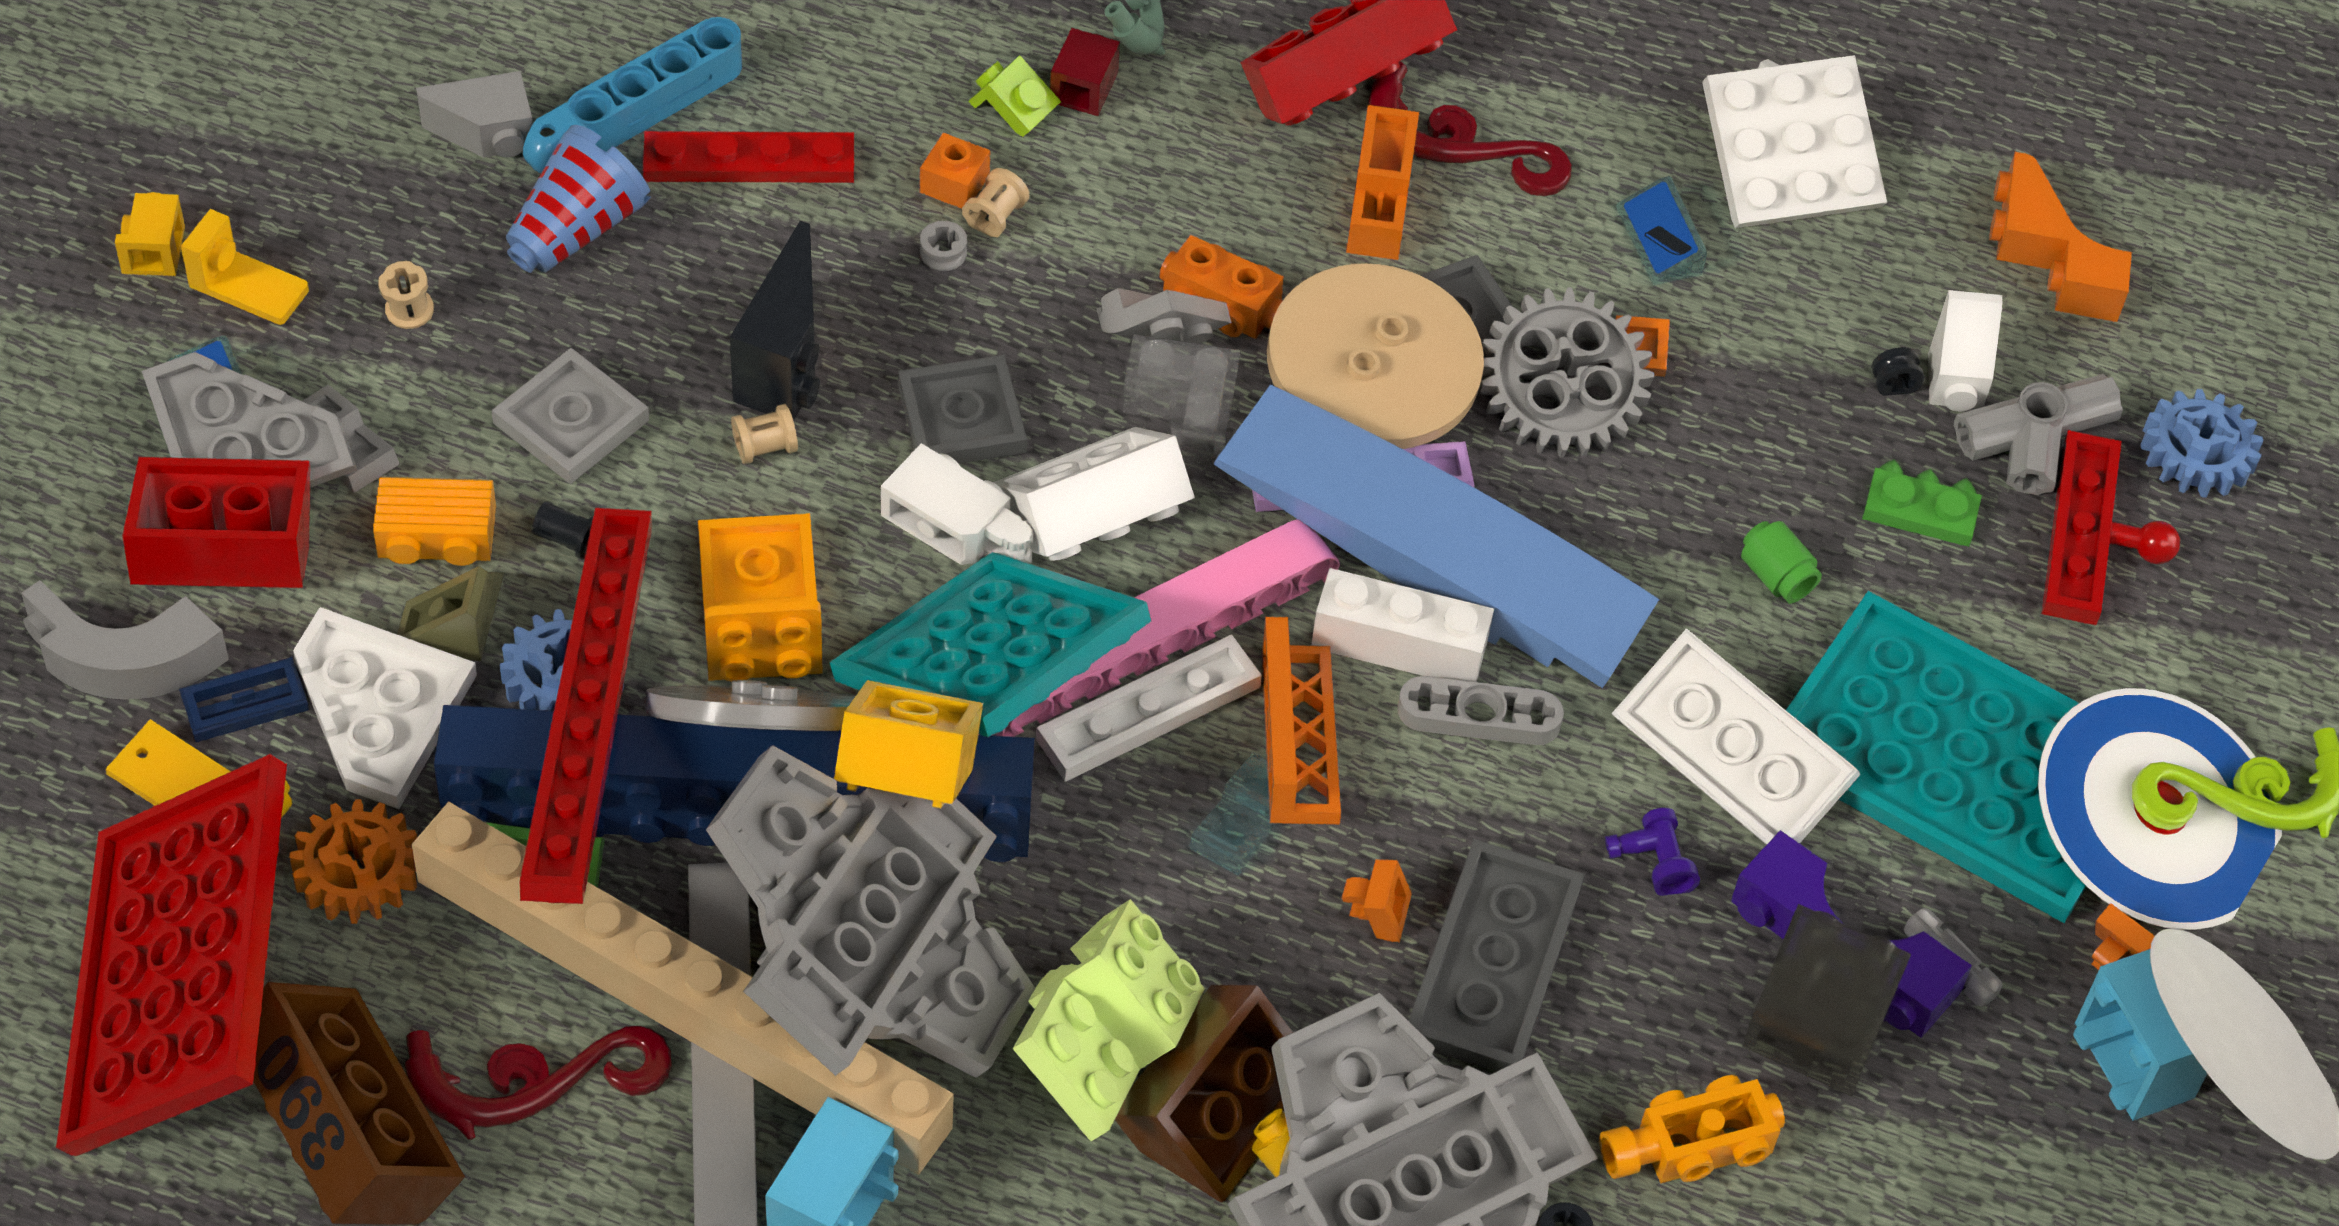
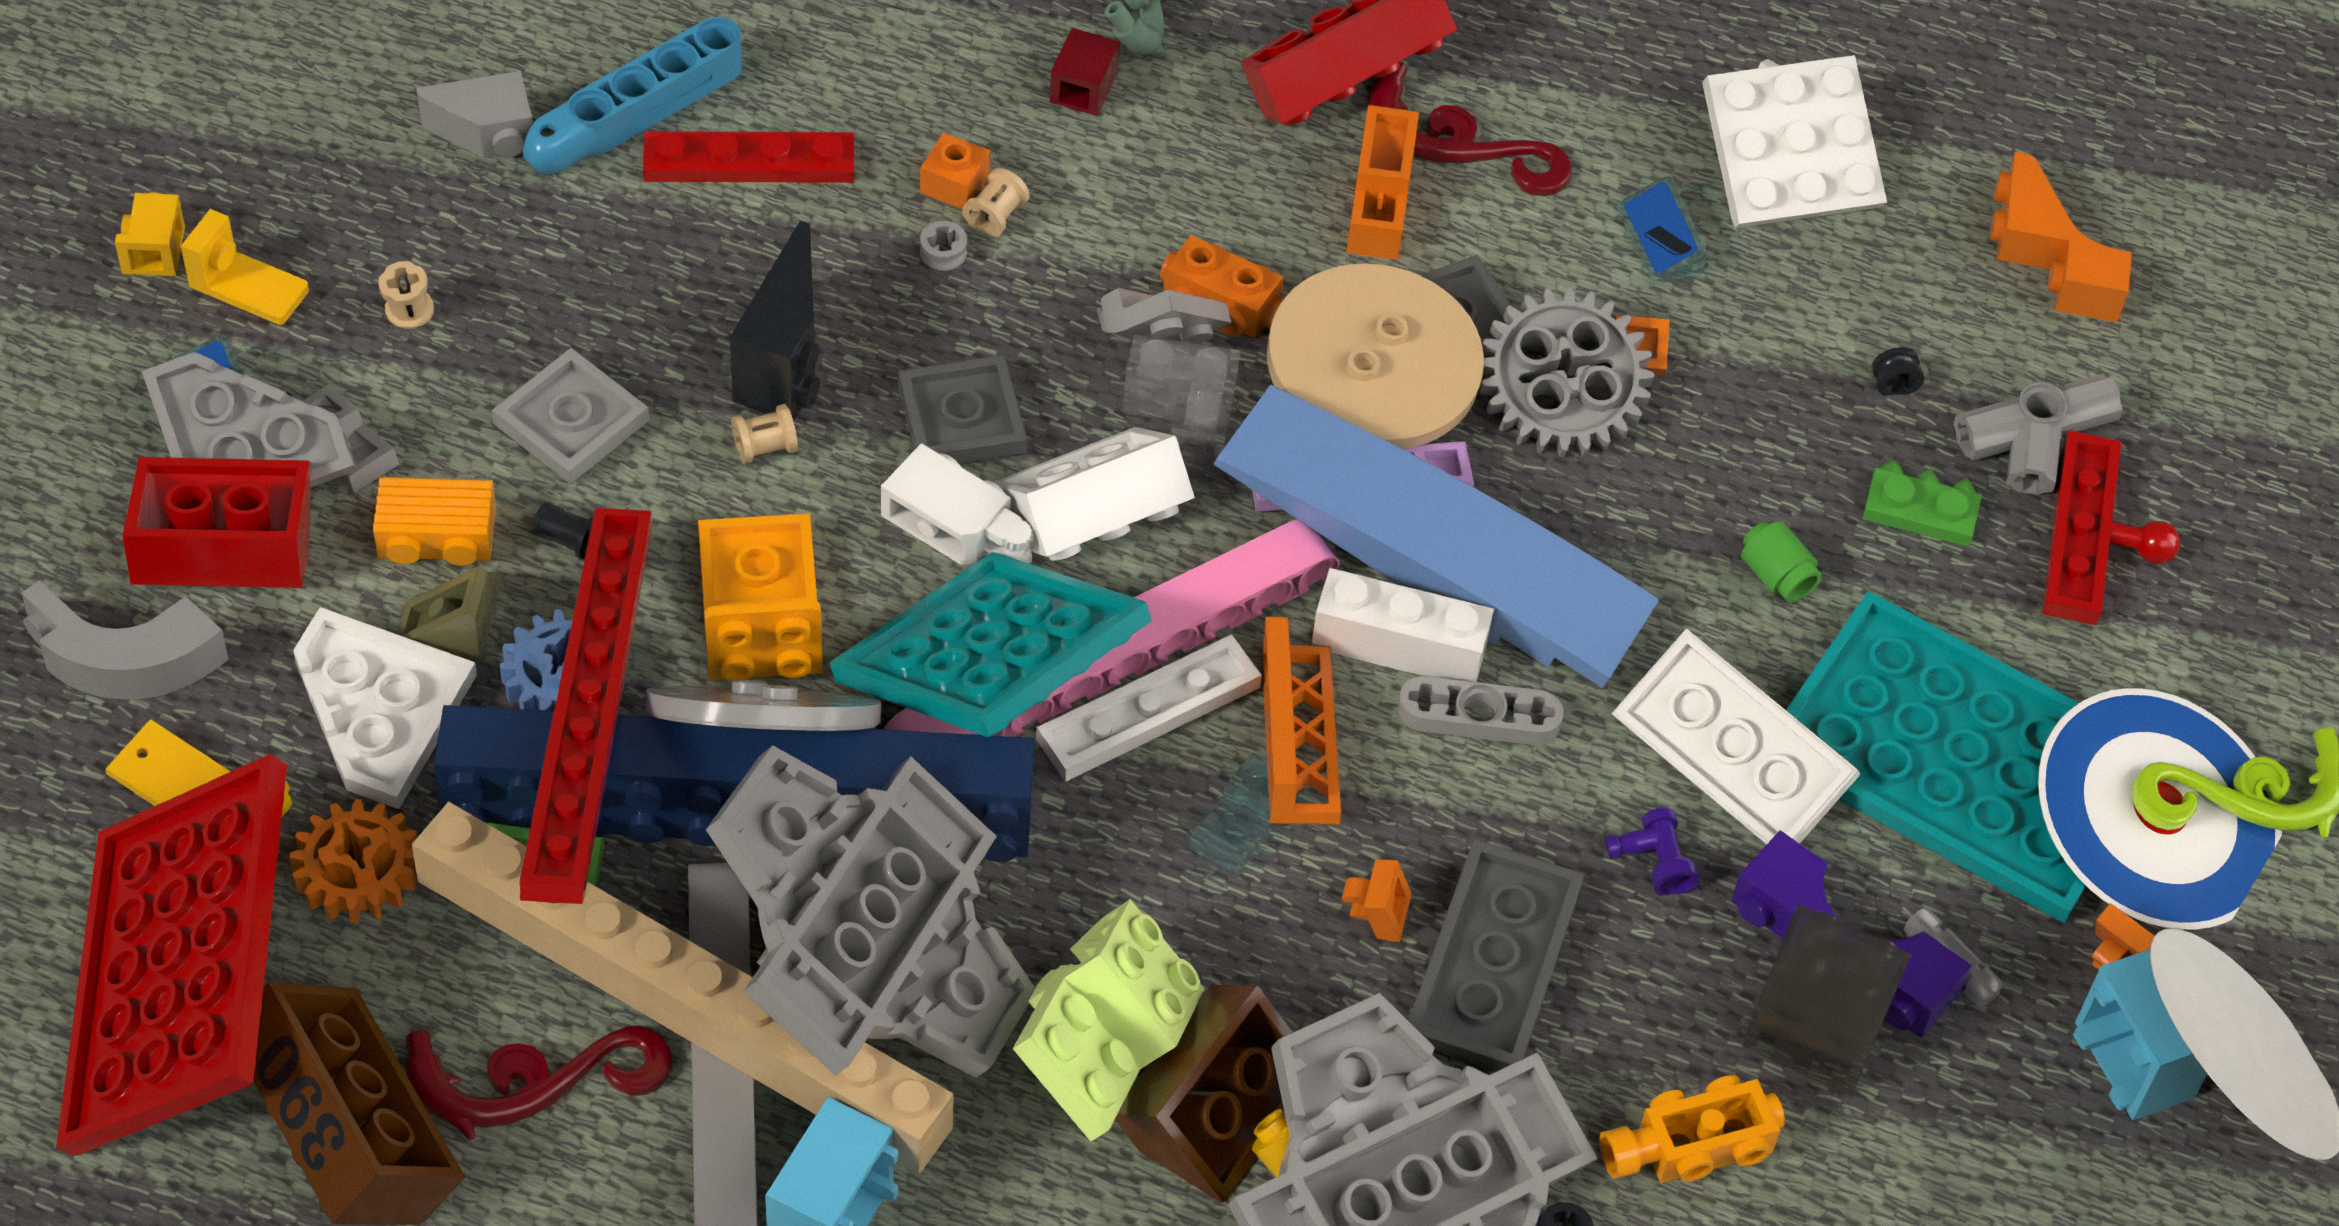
dark blue tile [179,657,309,742] -> none
medium blue cone [506,125,651,273] -> none
yellow container [834,680,983,809] -> none
lime bracket [968,55,1061,137] -> none
white slope [1928,290,2003,412] -> none
medium blue gear [2141,389,2263,498] -> none

